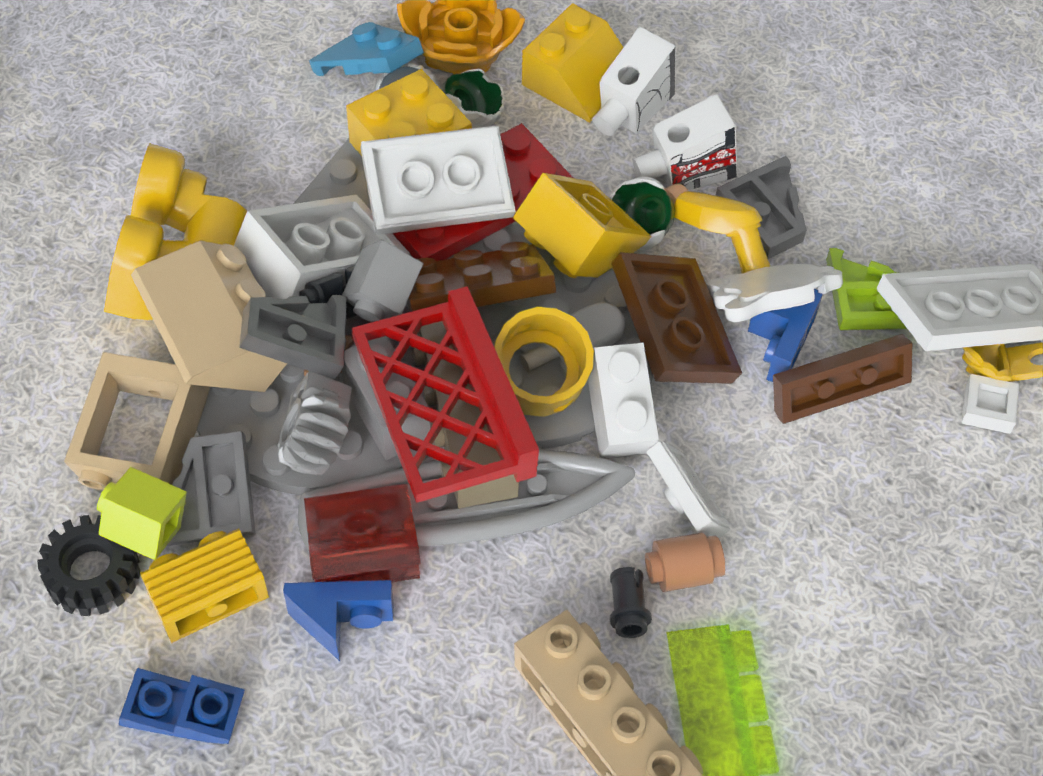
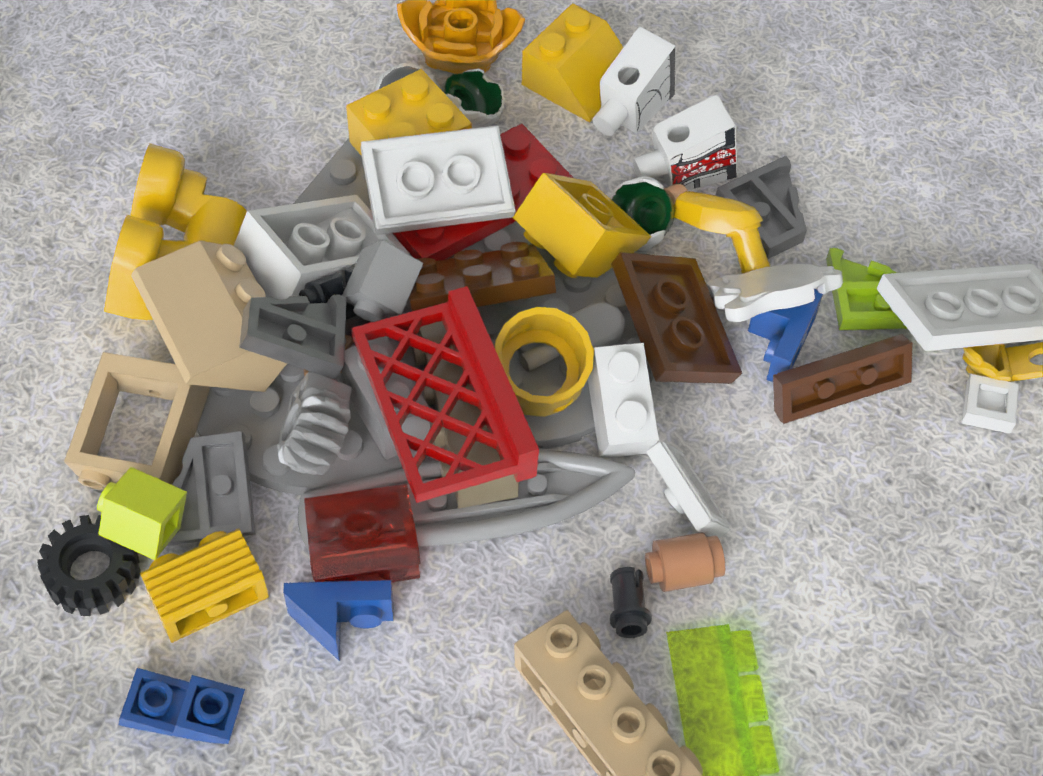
dark azure wing [309,22,424,76] -> none

